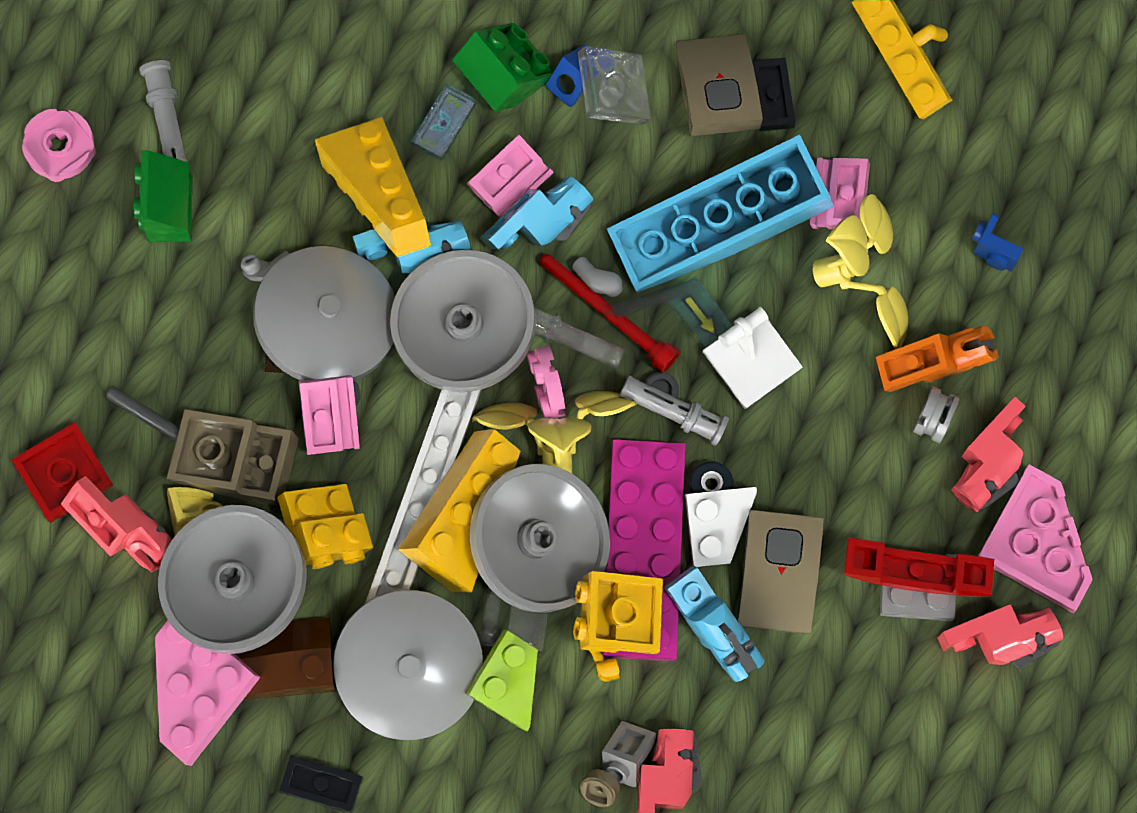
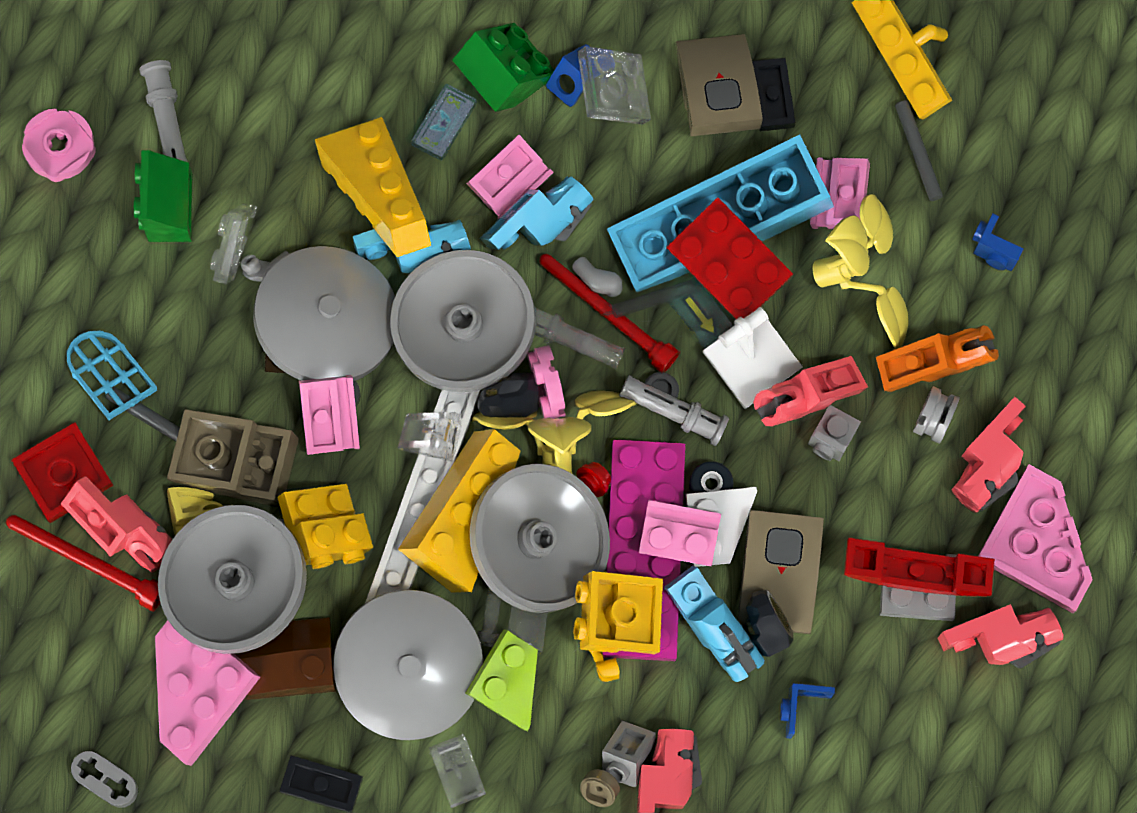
none -> red piece [6,515,161,612]
none -> medium azure window [67,331,157,420]
none -> light grey beam [71,751,138,808]
none -> clear wing [210,203,257,285]
none -> clear slope [398,412,462,462]
none -> clear slope [429,734,486,808]
none -> black rock [478,372,539,418]
none -> red plate [576,462,611,497]
none -> bright pink plate [639,500,721,567]
none -> red plate [666,197,794,319]
none -> black rock [745,590,794,657]
none -> coral plate [753,356,868,426]
none -> blue bracket [780,683,835,739]
none -> light grey bracket [808,405,861,461]
none -> dark grey bar [895,100,943,201]

